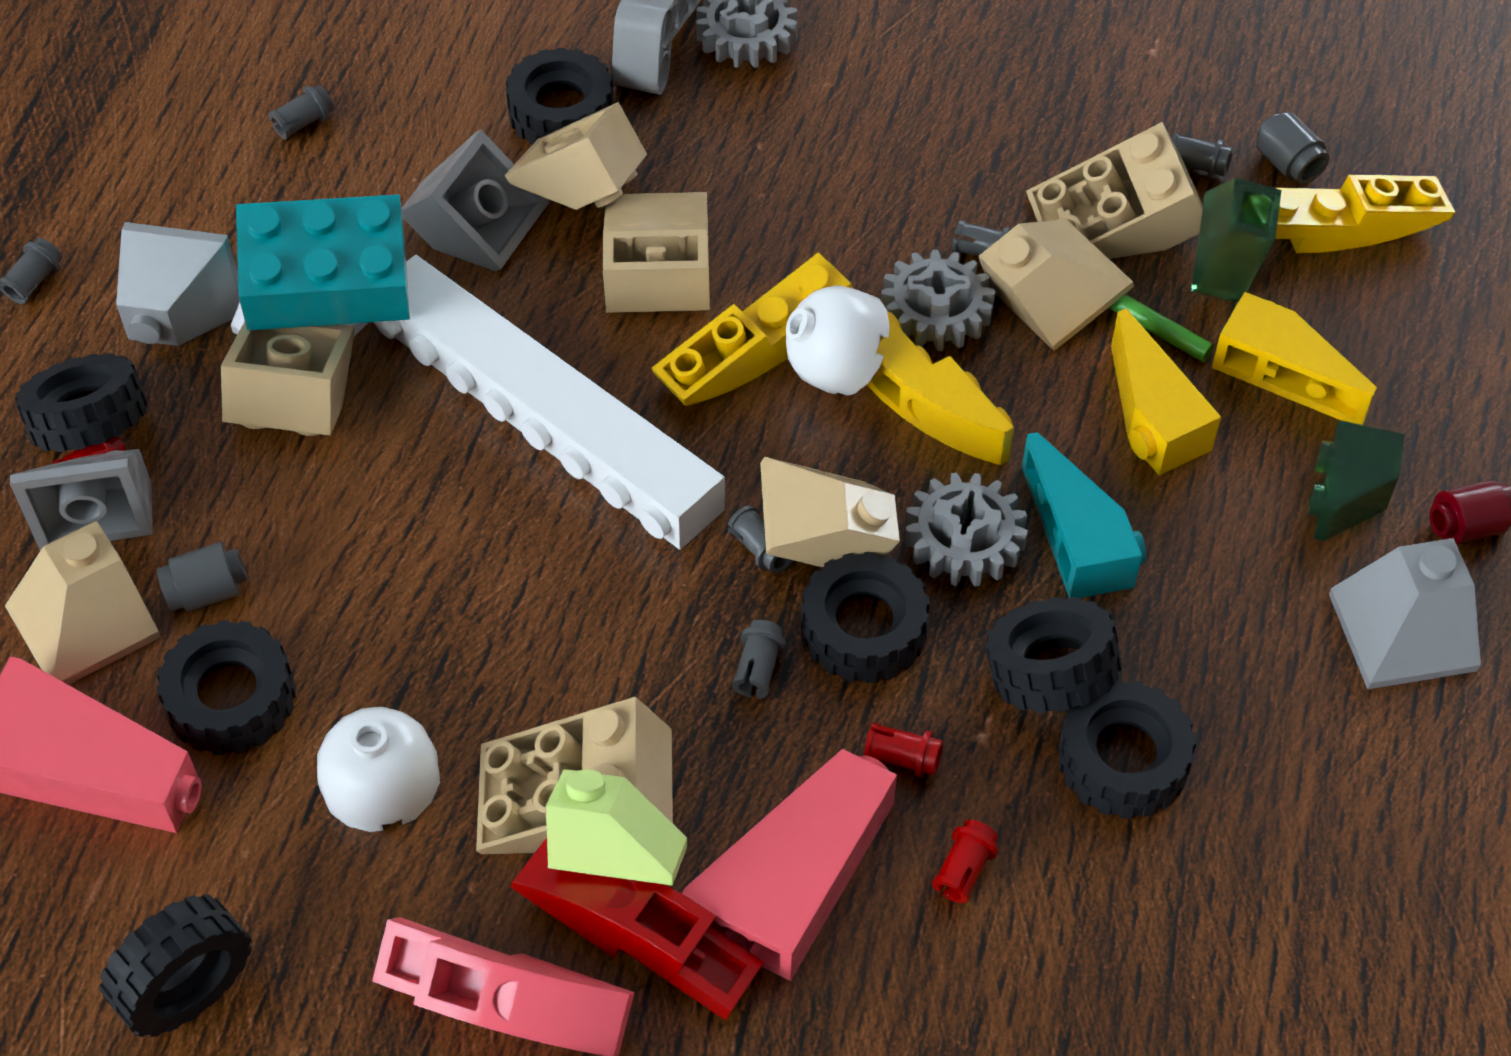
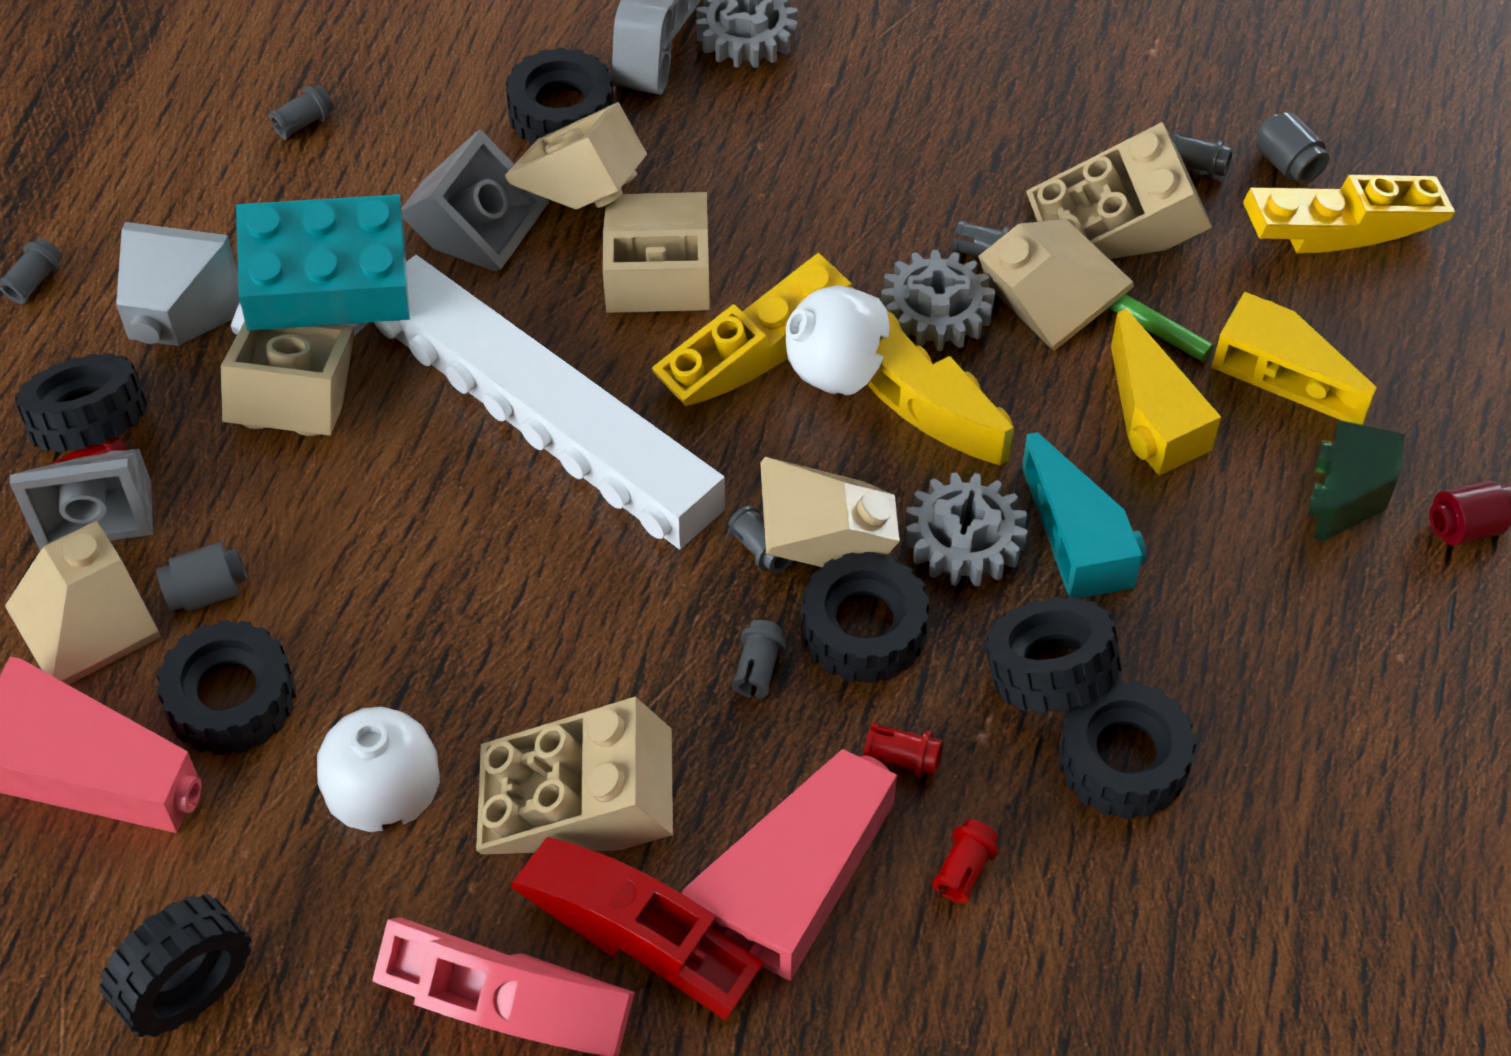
yellowish green slope [546,769,687,886] -> none
clear green slope [1191,178,1282,303] -> none
light grey slope [1329,538,1481,689] -> none

